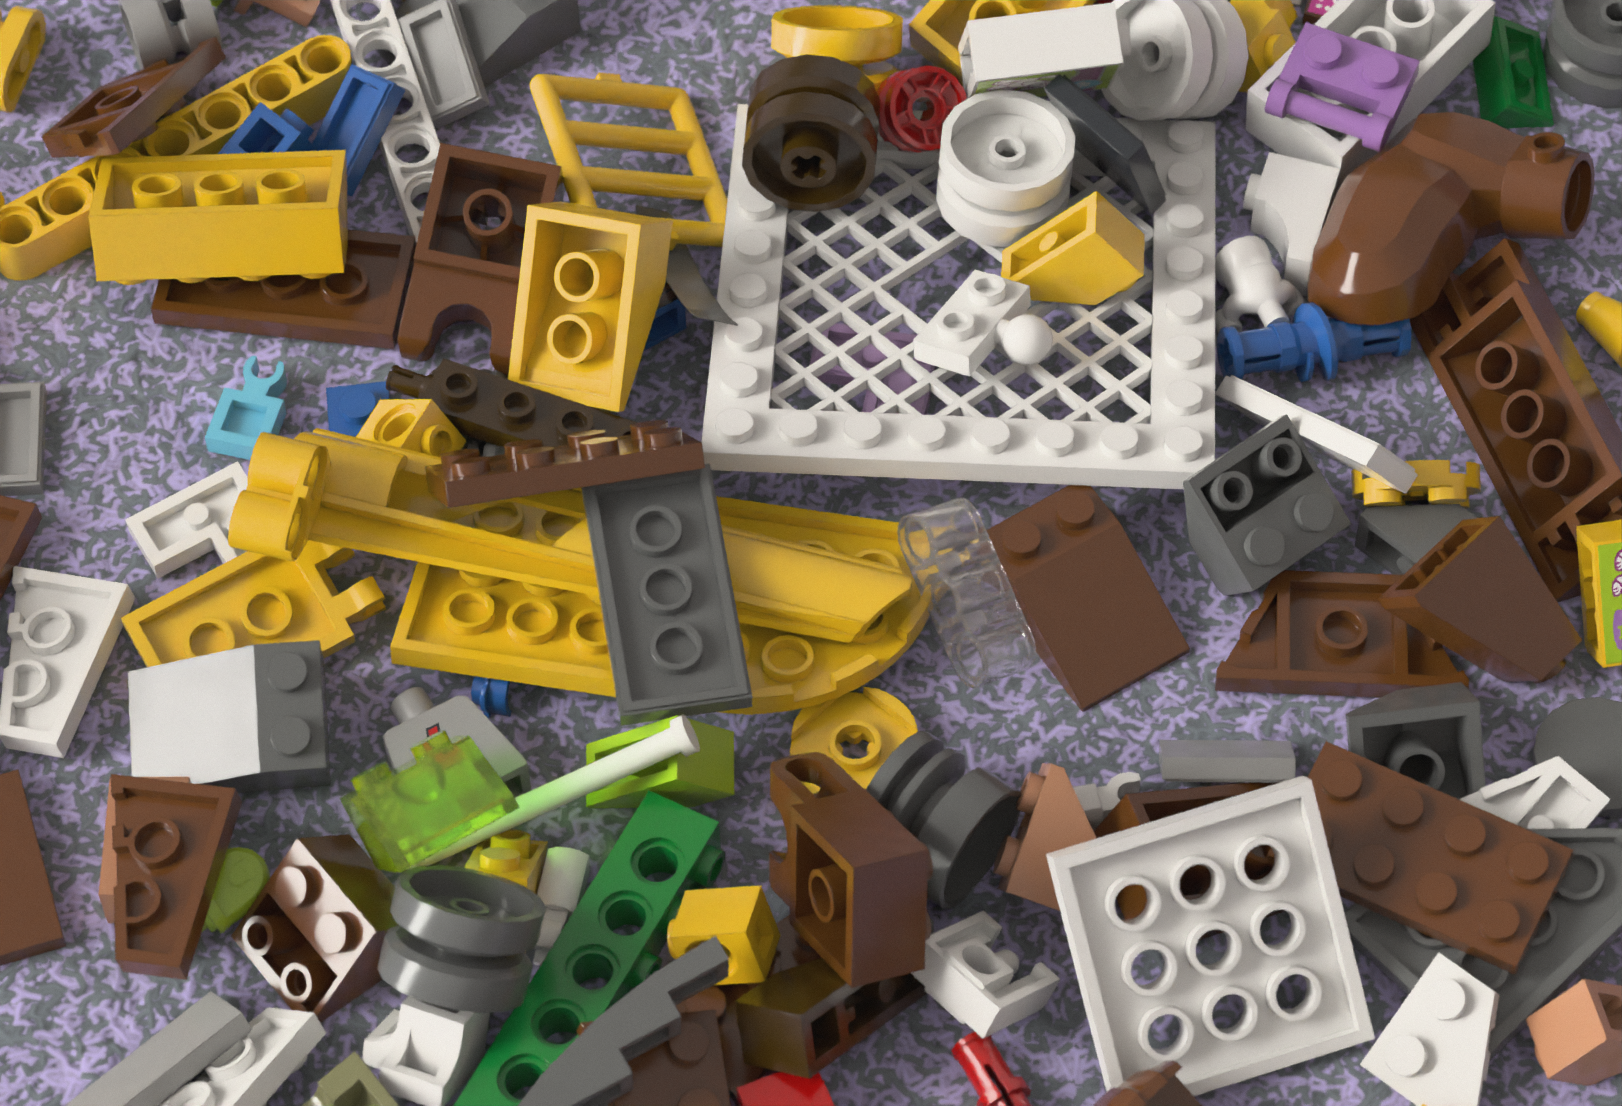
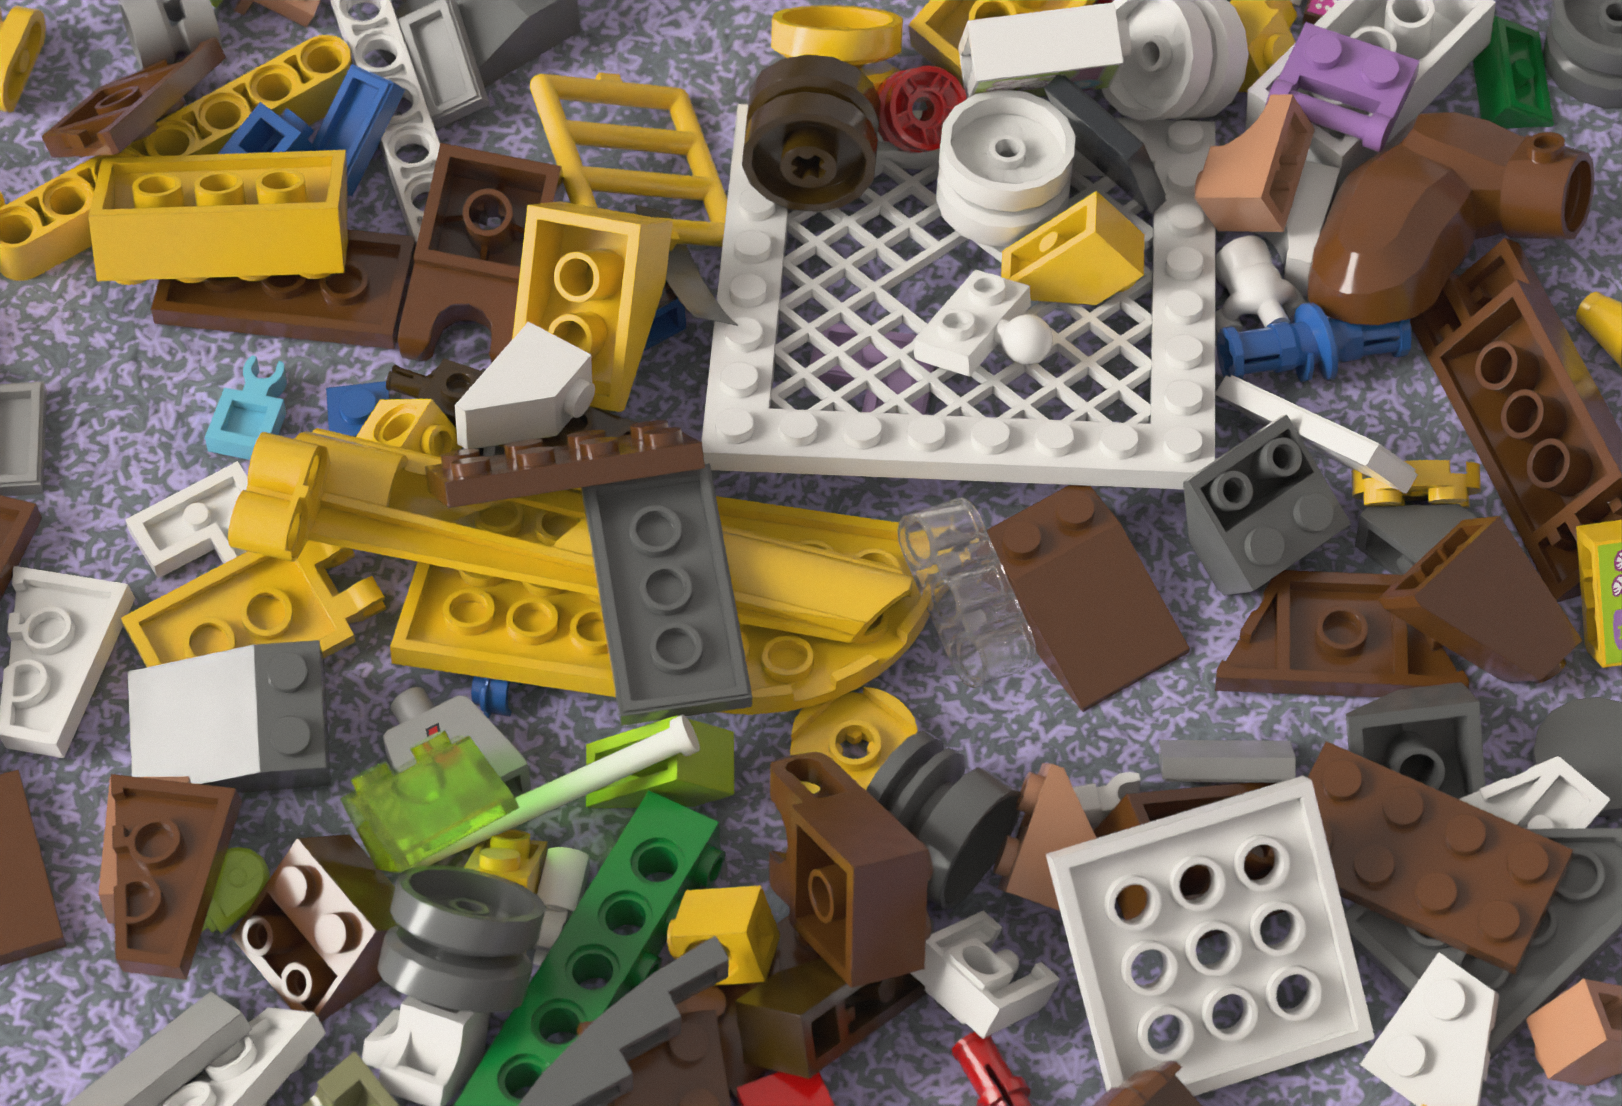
none -> white slope [455,322,595,449]
none -> nougat arch [1194,94,1315,232]

